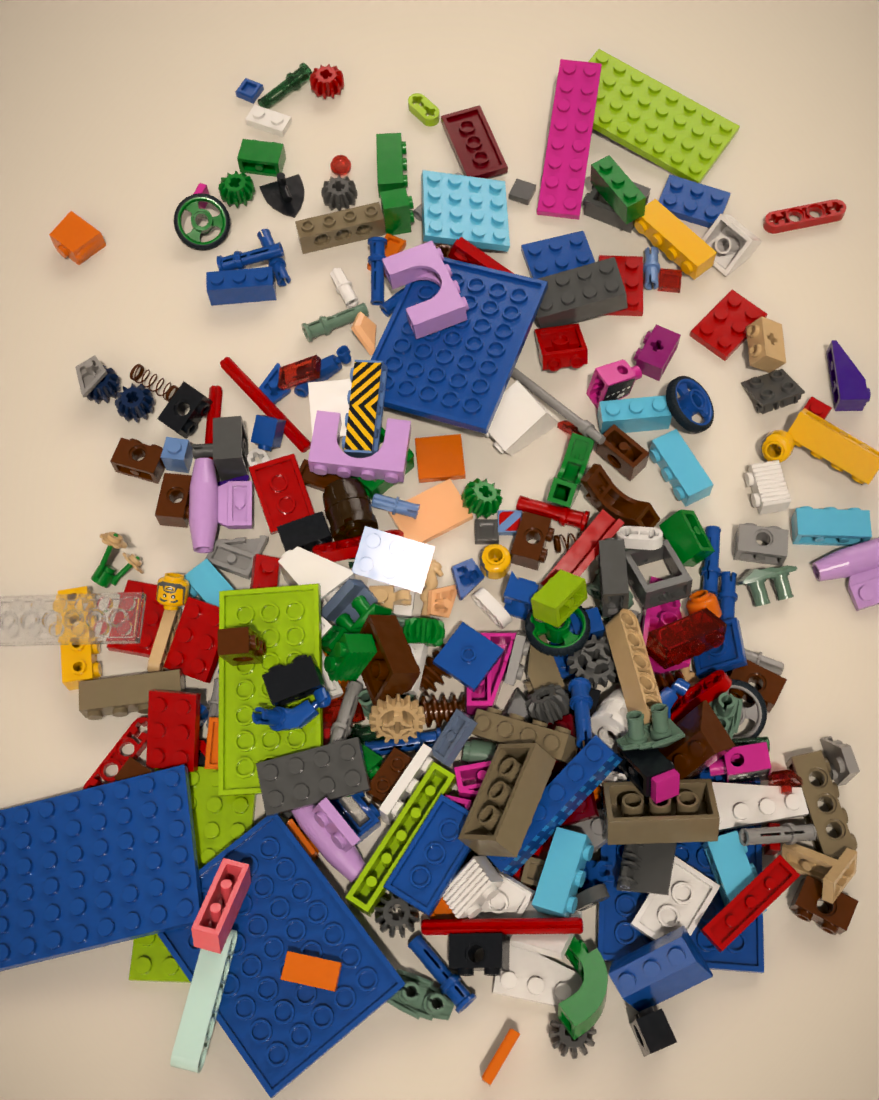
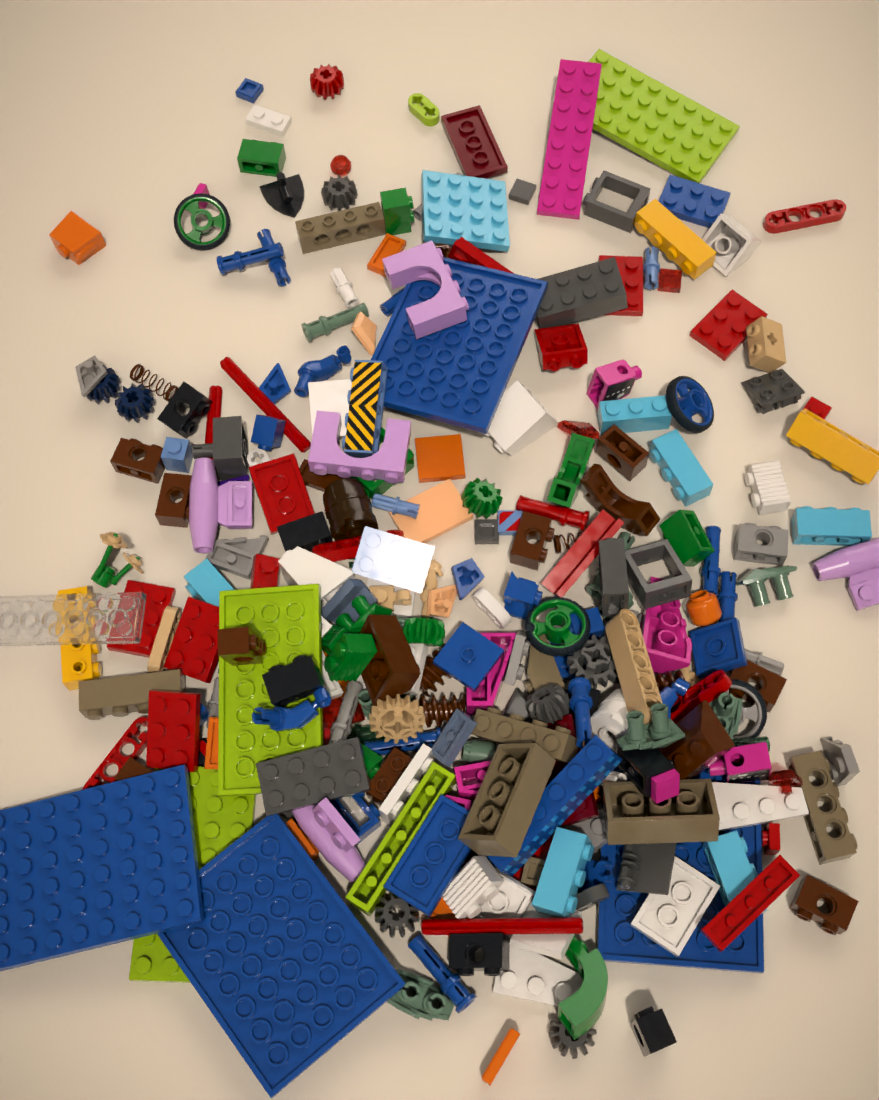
yellow head [156,573,190,611] -> none
light aqua beam [170,929,238,1073] -> none
coral brick [191,858,251,954] -> none
blue brick [206,267,277,306] -> none
green gear [218,171,255,208] -> none
clear green pin [257,63,312,109] -> none
clear red tile [278,355,321,390] -> none
orange tile [280,951,343,992] -> none
blue pin [368,237,387,306] -> none
green brick [376,133,408,198] -> none
yellow head [479,544,511,580] -> none
light grey bar [511,367,606,445] -> none
blue plate [521,231,595,279] -> none
lime brick [531,569,588,628] -> none
green brick [590,155,646,225] -> none
blue slope [608,926,713,1012] -> none
white beam [616,526,663,550] -> none
magenta brick [633,324,681,381] -> none
clear red brick [646,608,727,669] -> none
light grey pin [739,823,817,846] -> none
yellow head [761,430,794,463] -> none
tan bracket [782,843,857,904] -> none
dark purple slope [826,340,871,411] -> none

